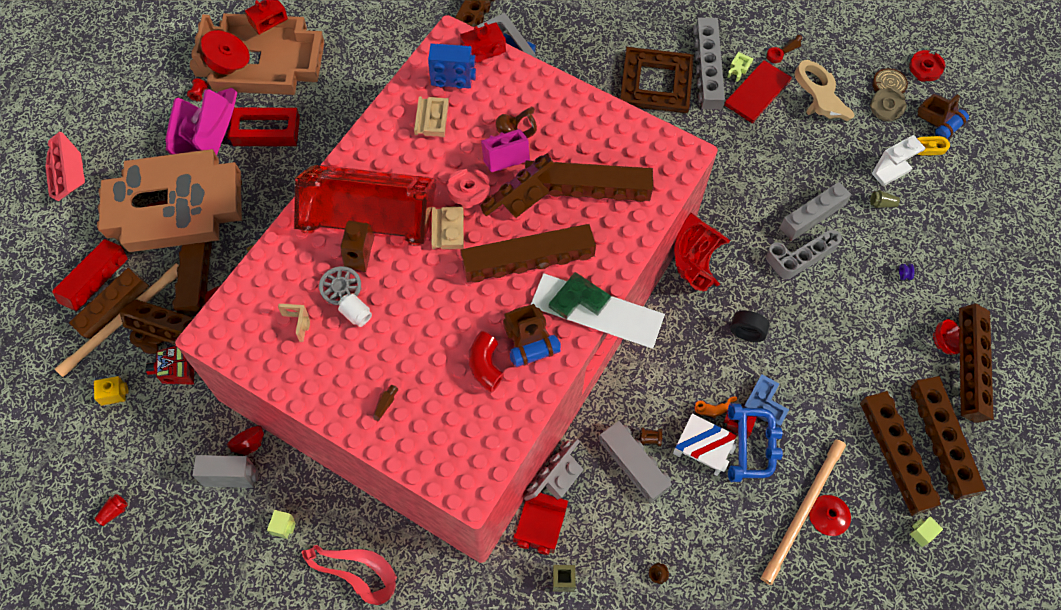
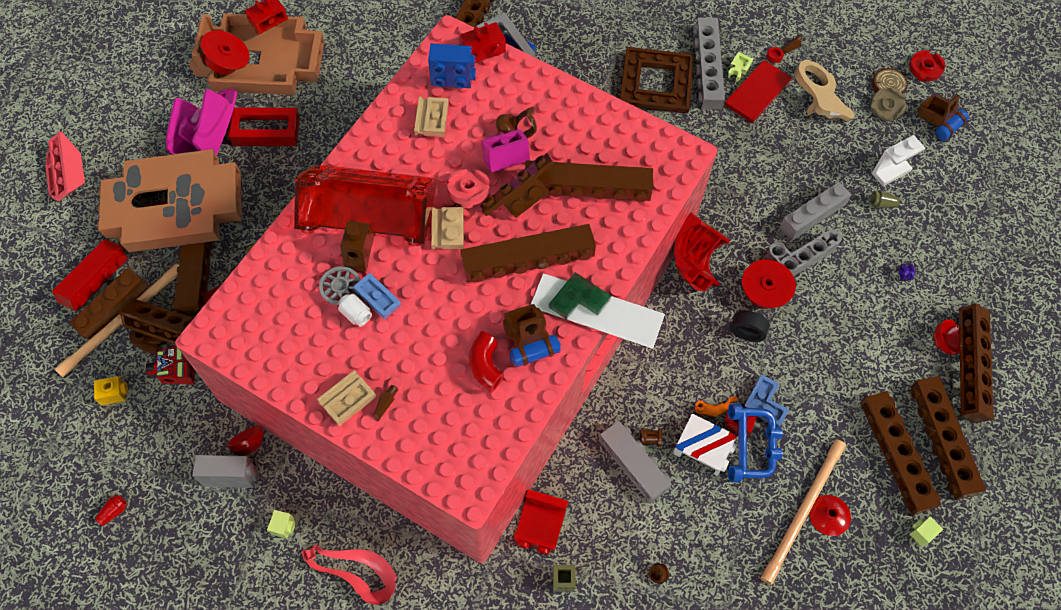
red bush [187,78,208,102] -> none
tan bracket [278,304,310,342] -> none
light grey bracket [523,439,584,501] -> none
yellow plate [917,136,950,155] -> none
none -> tan plate [317,370,376,427]
none -> medium blue plate [353,273,401,320]
none -> red piece [742,259,796,309]

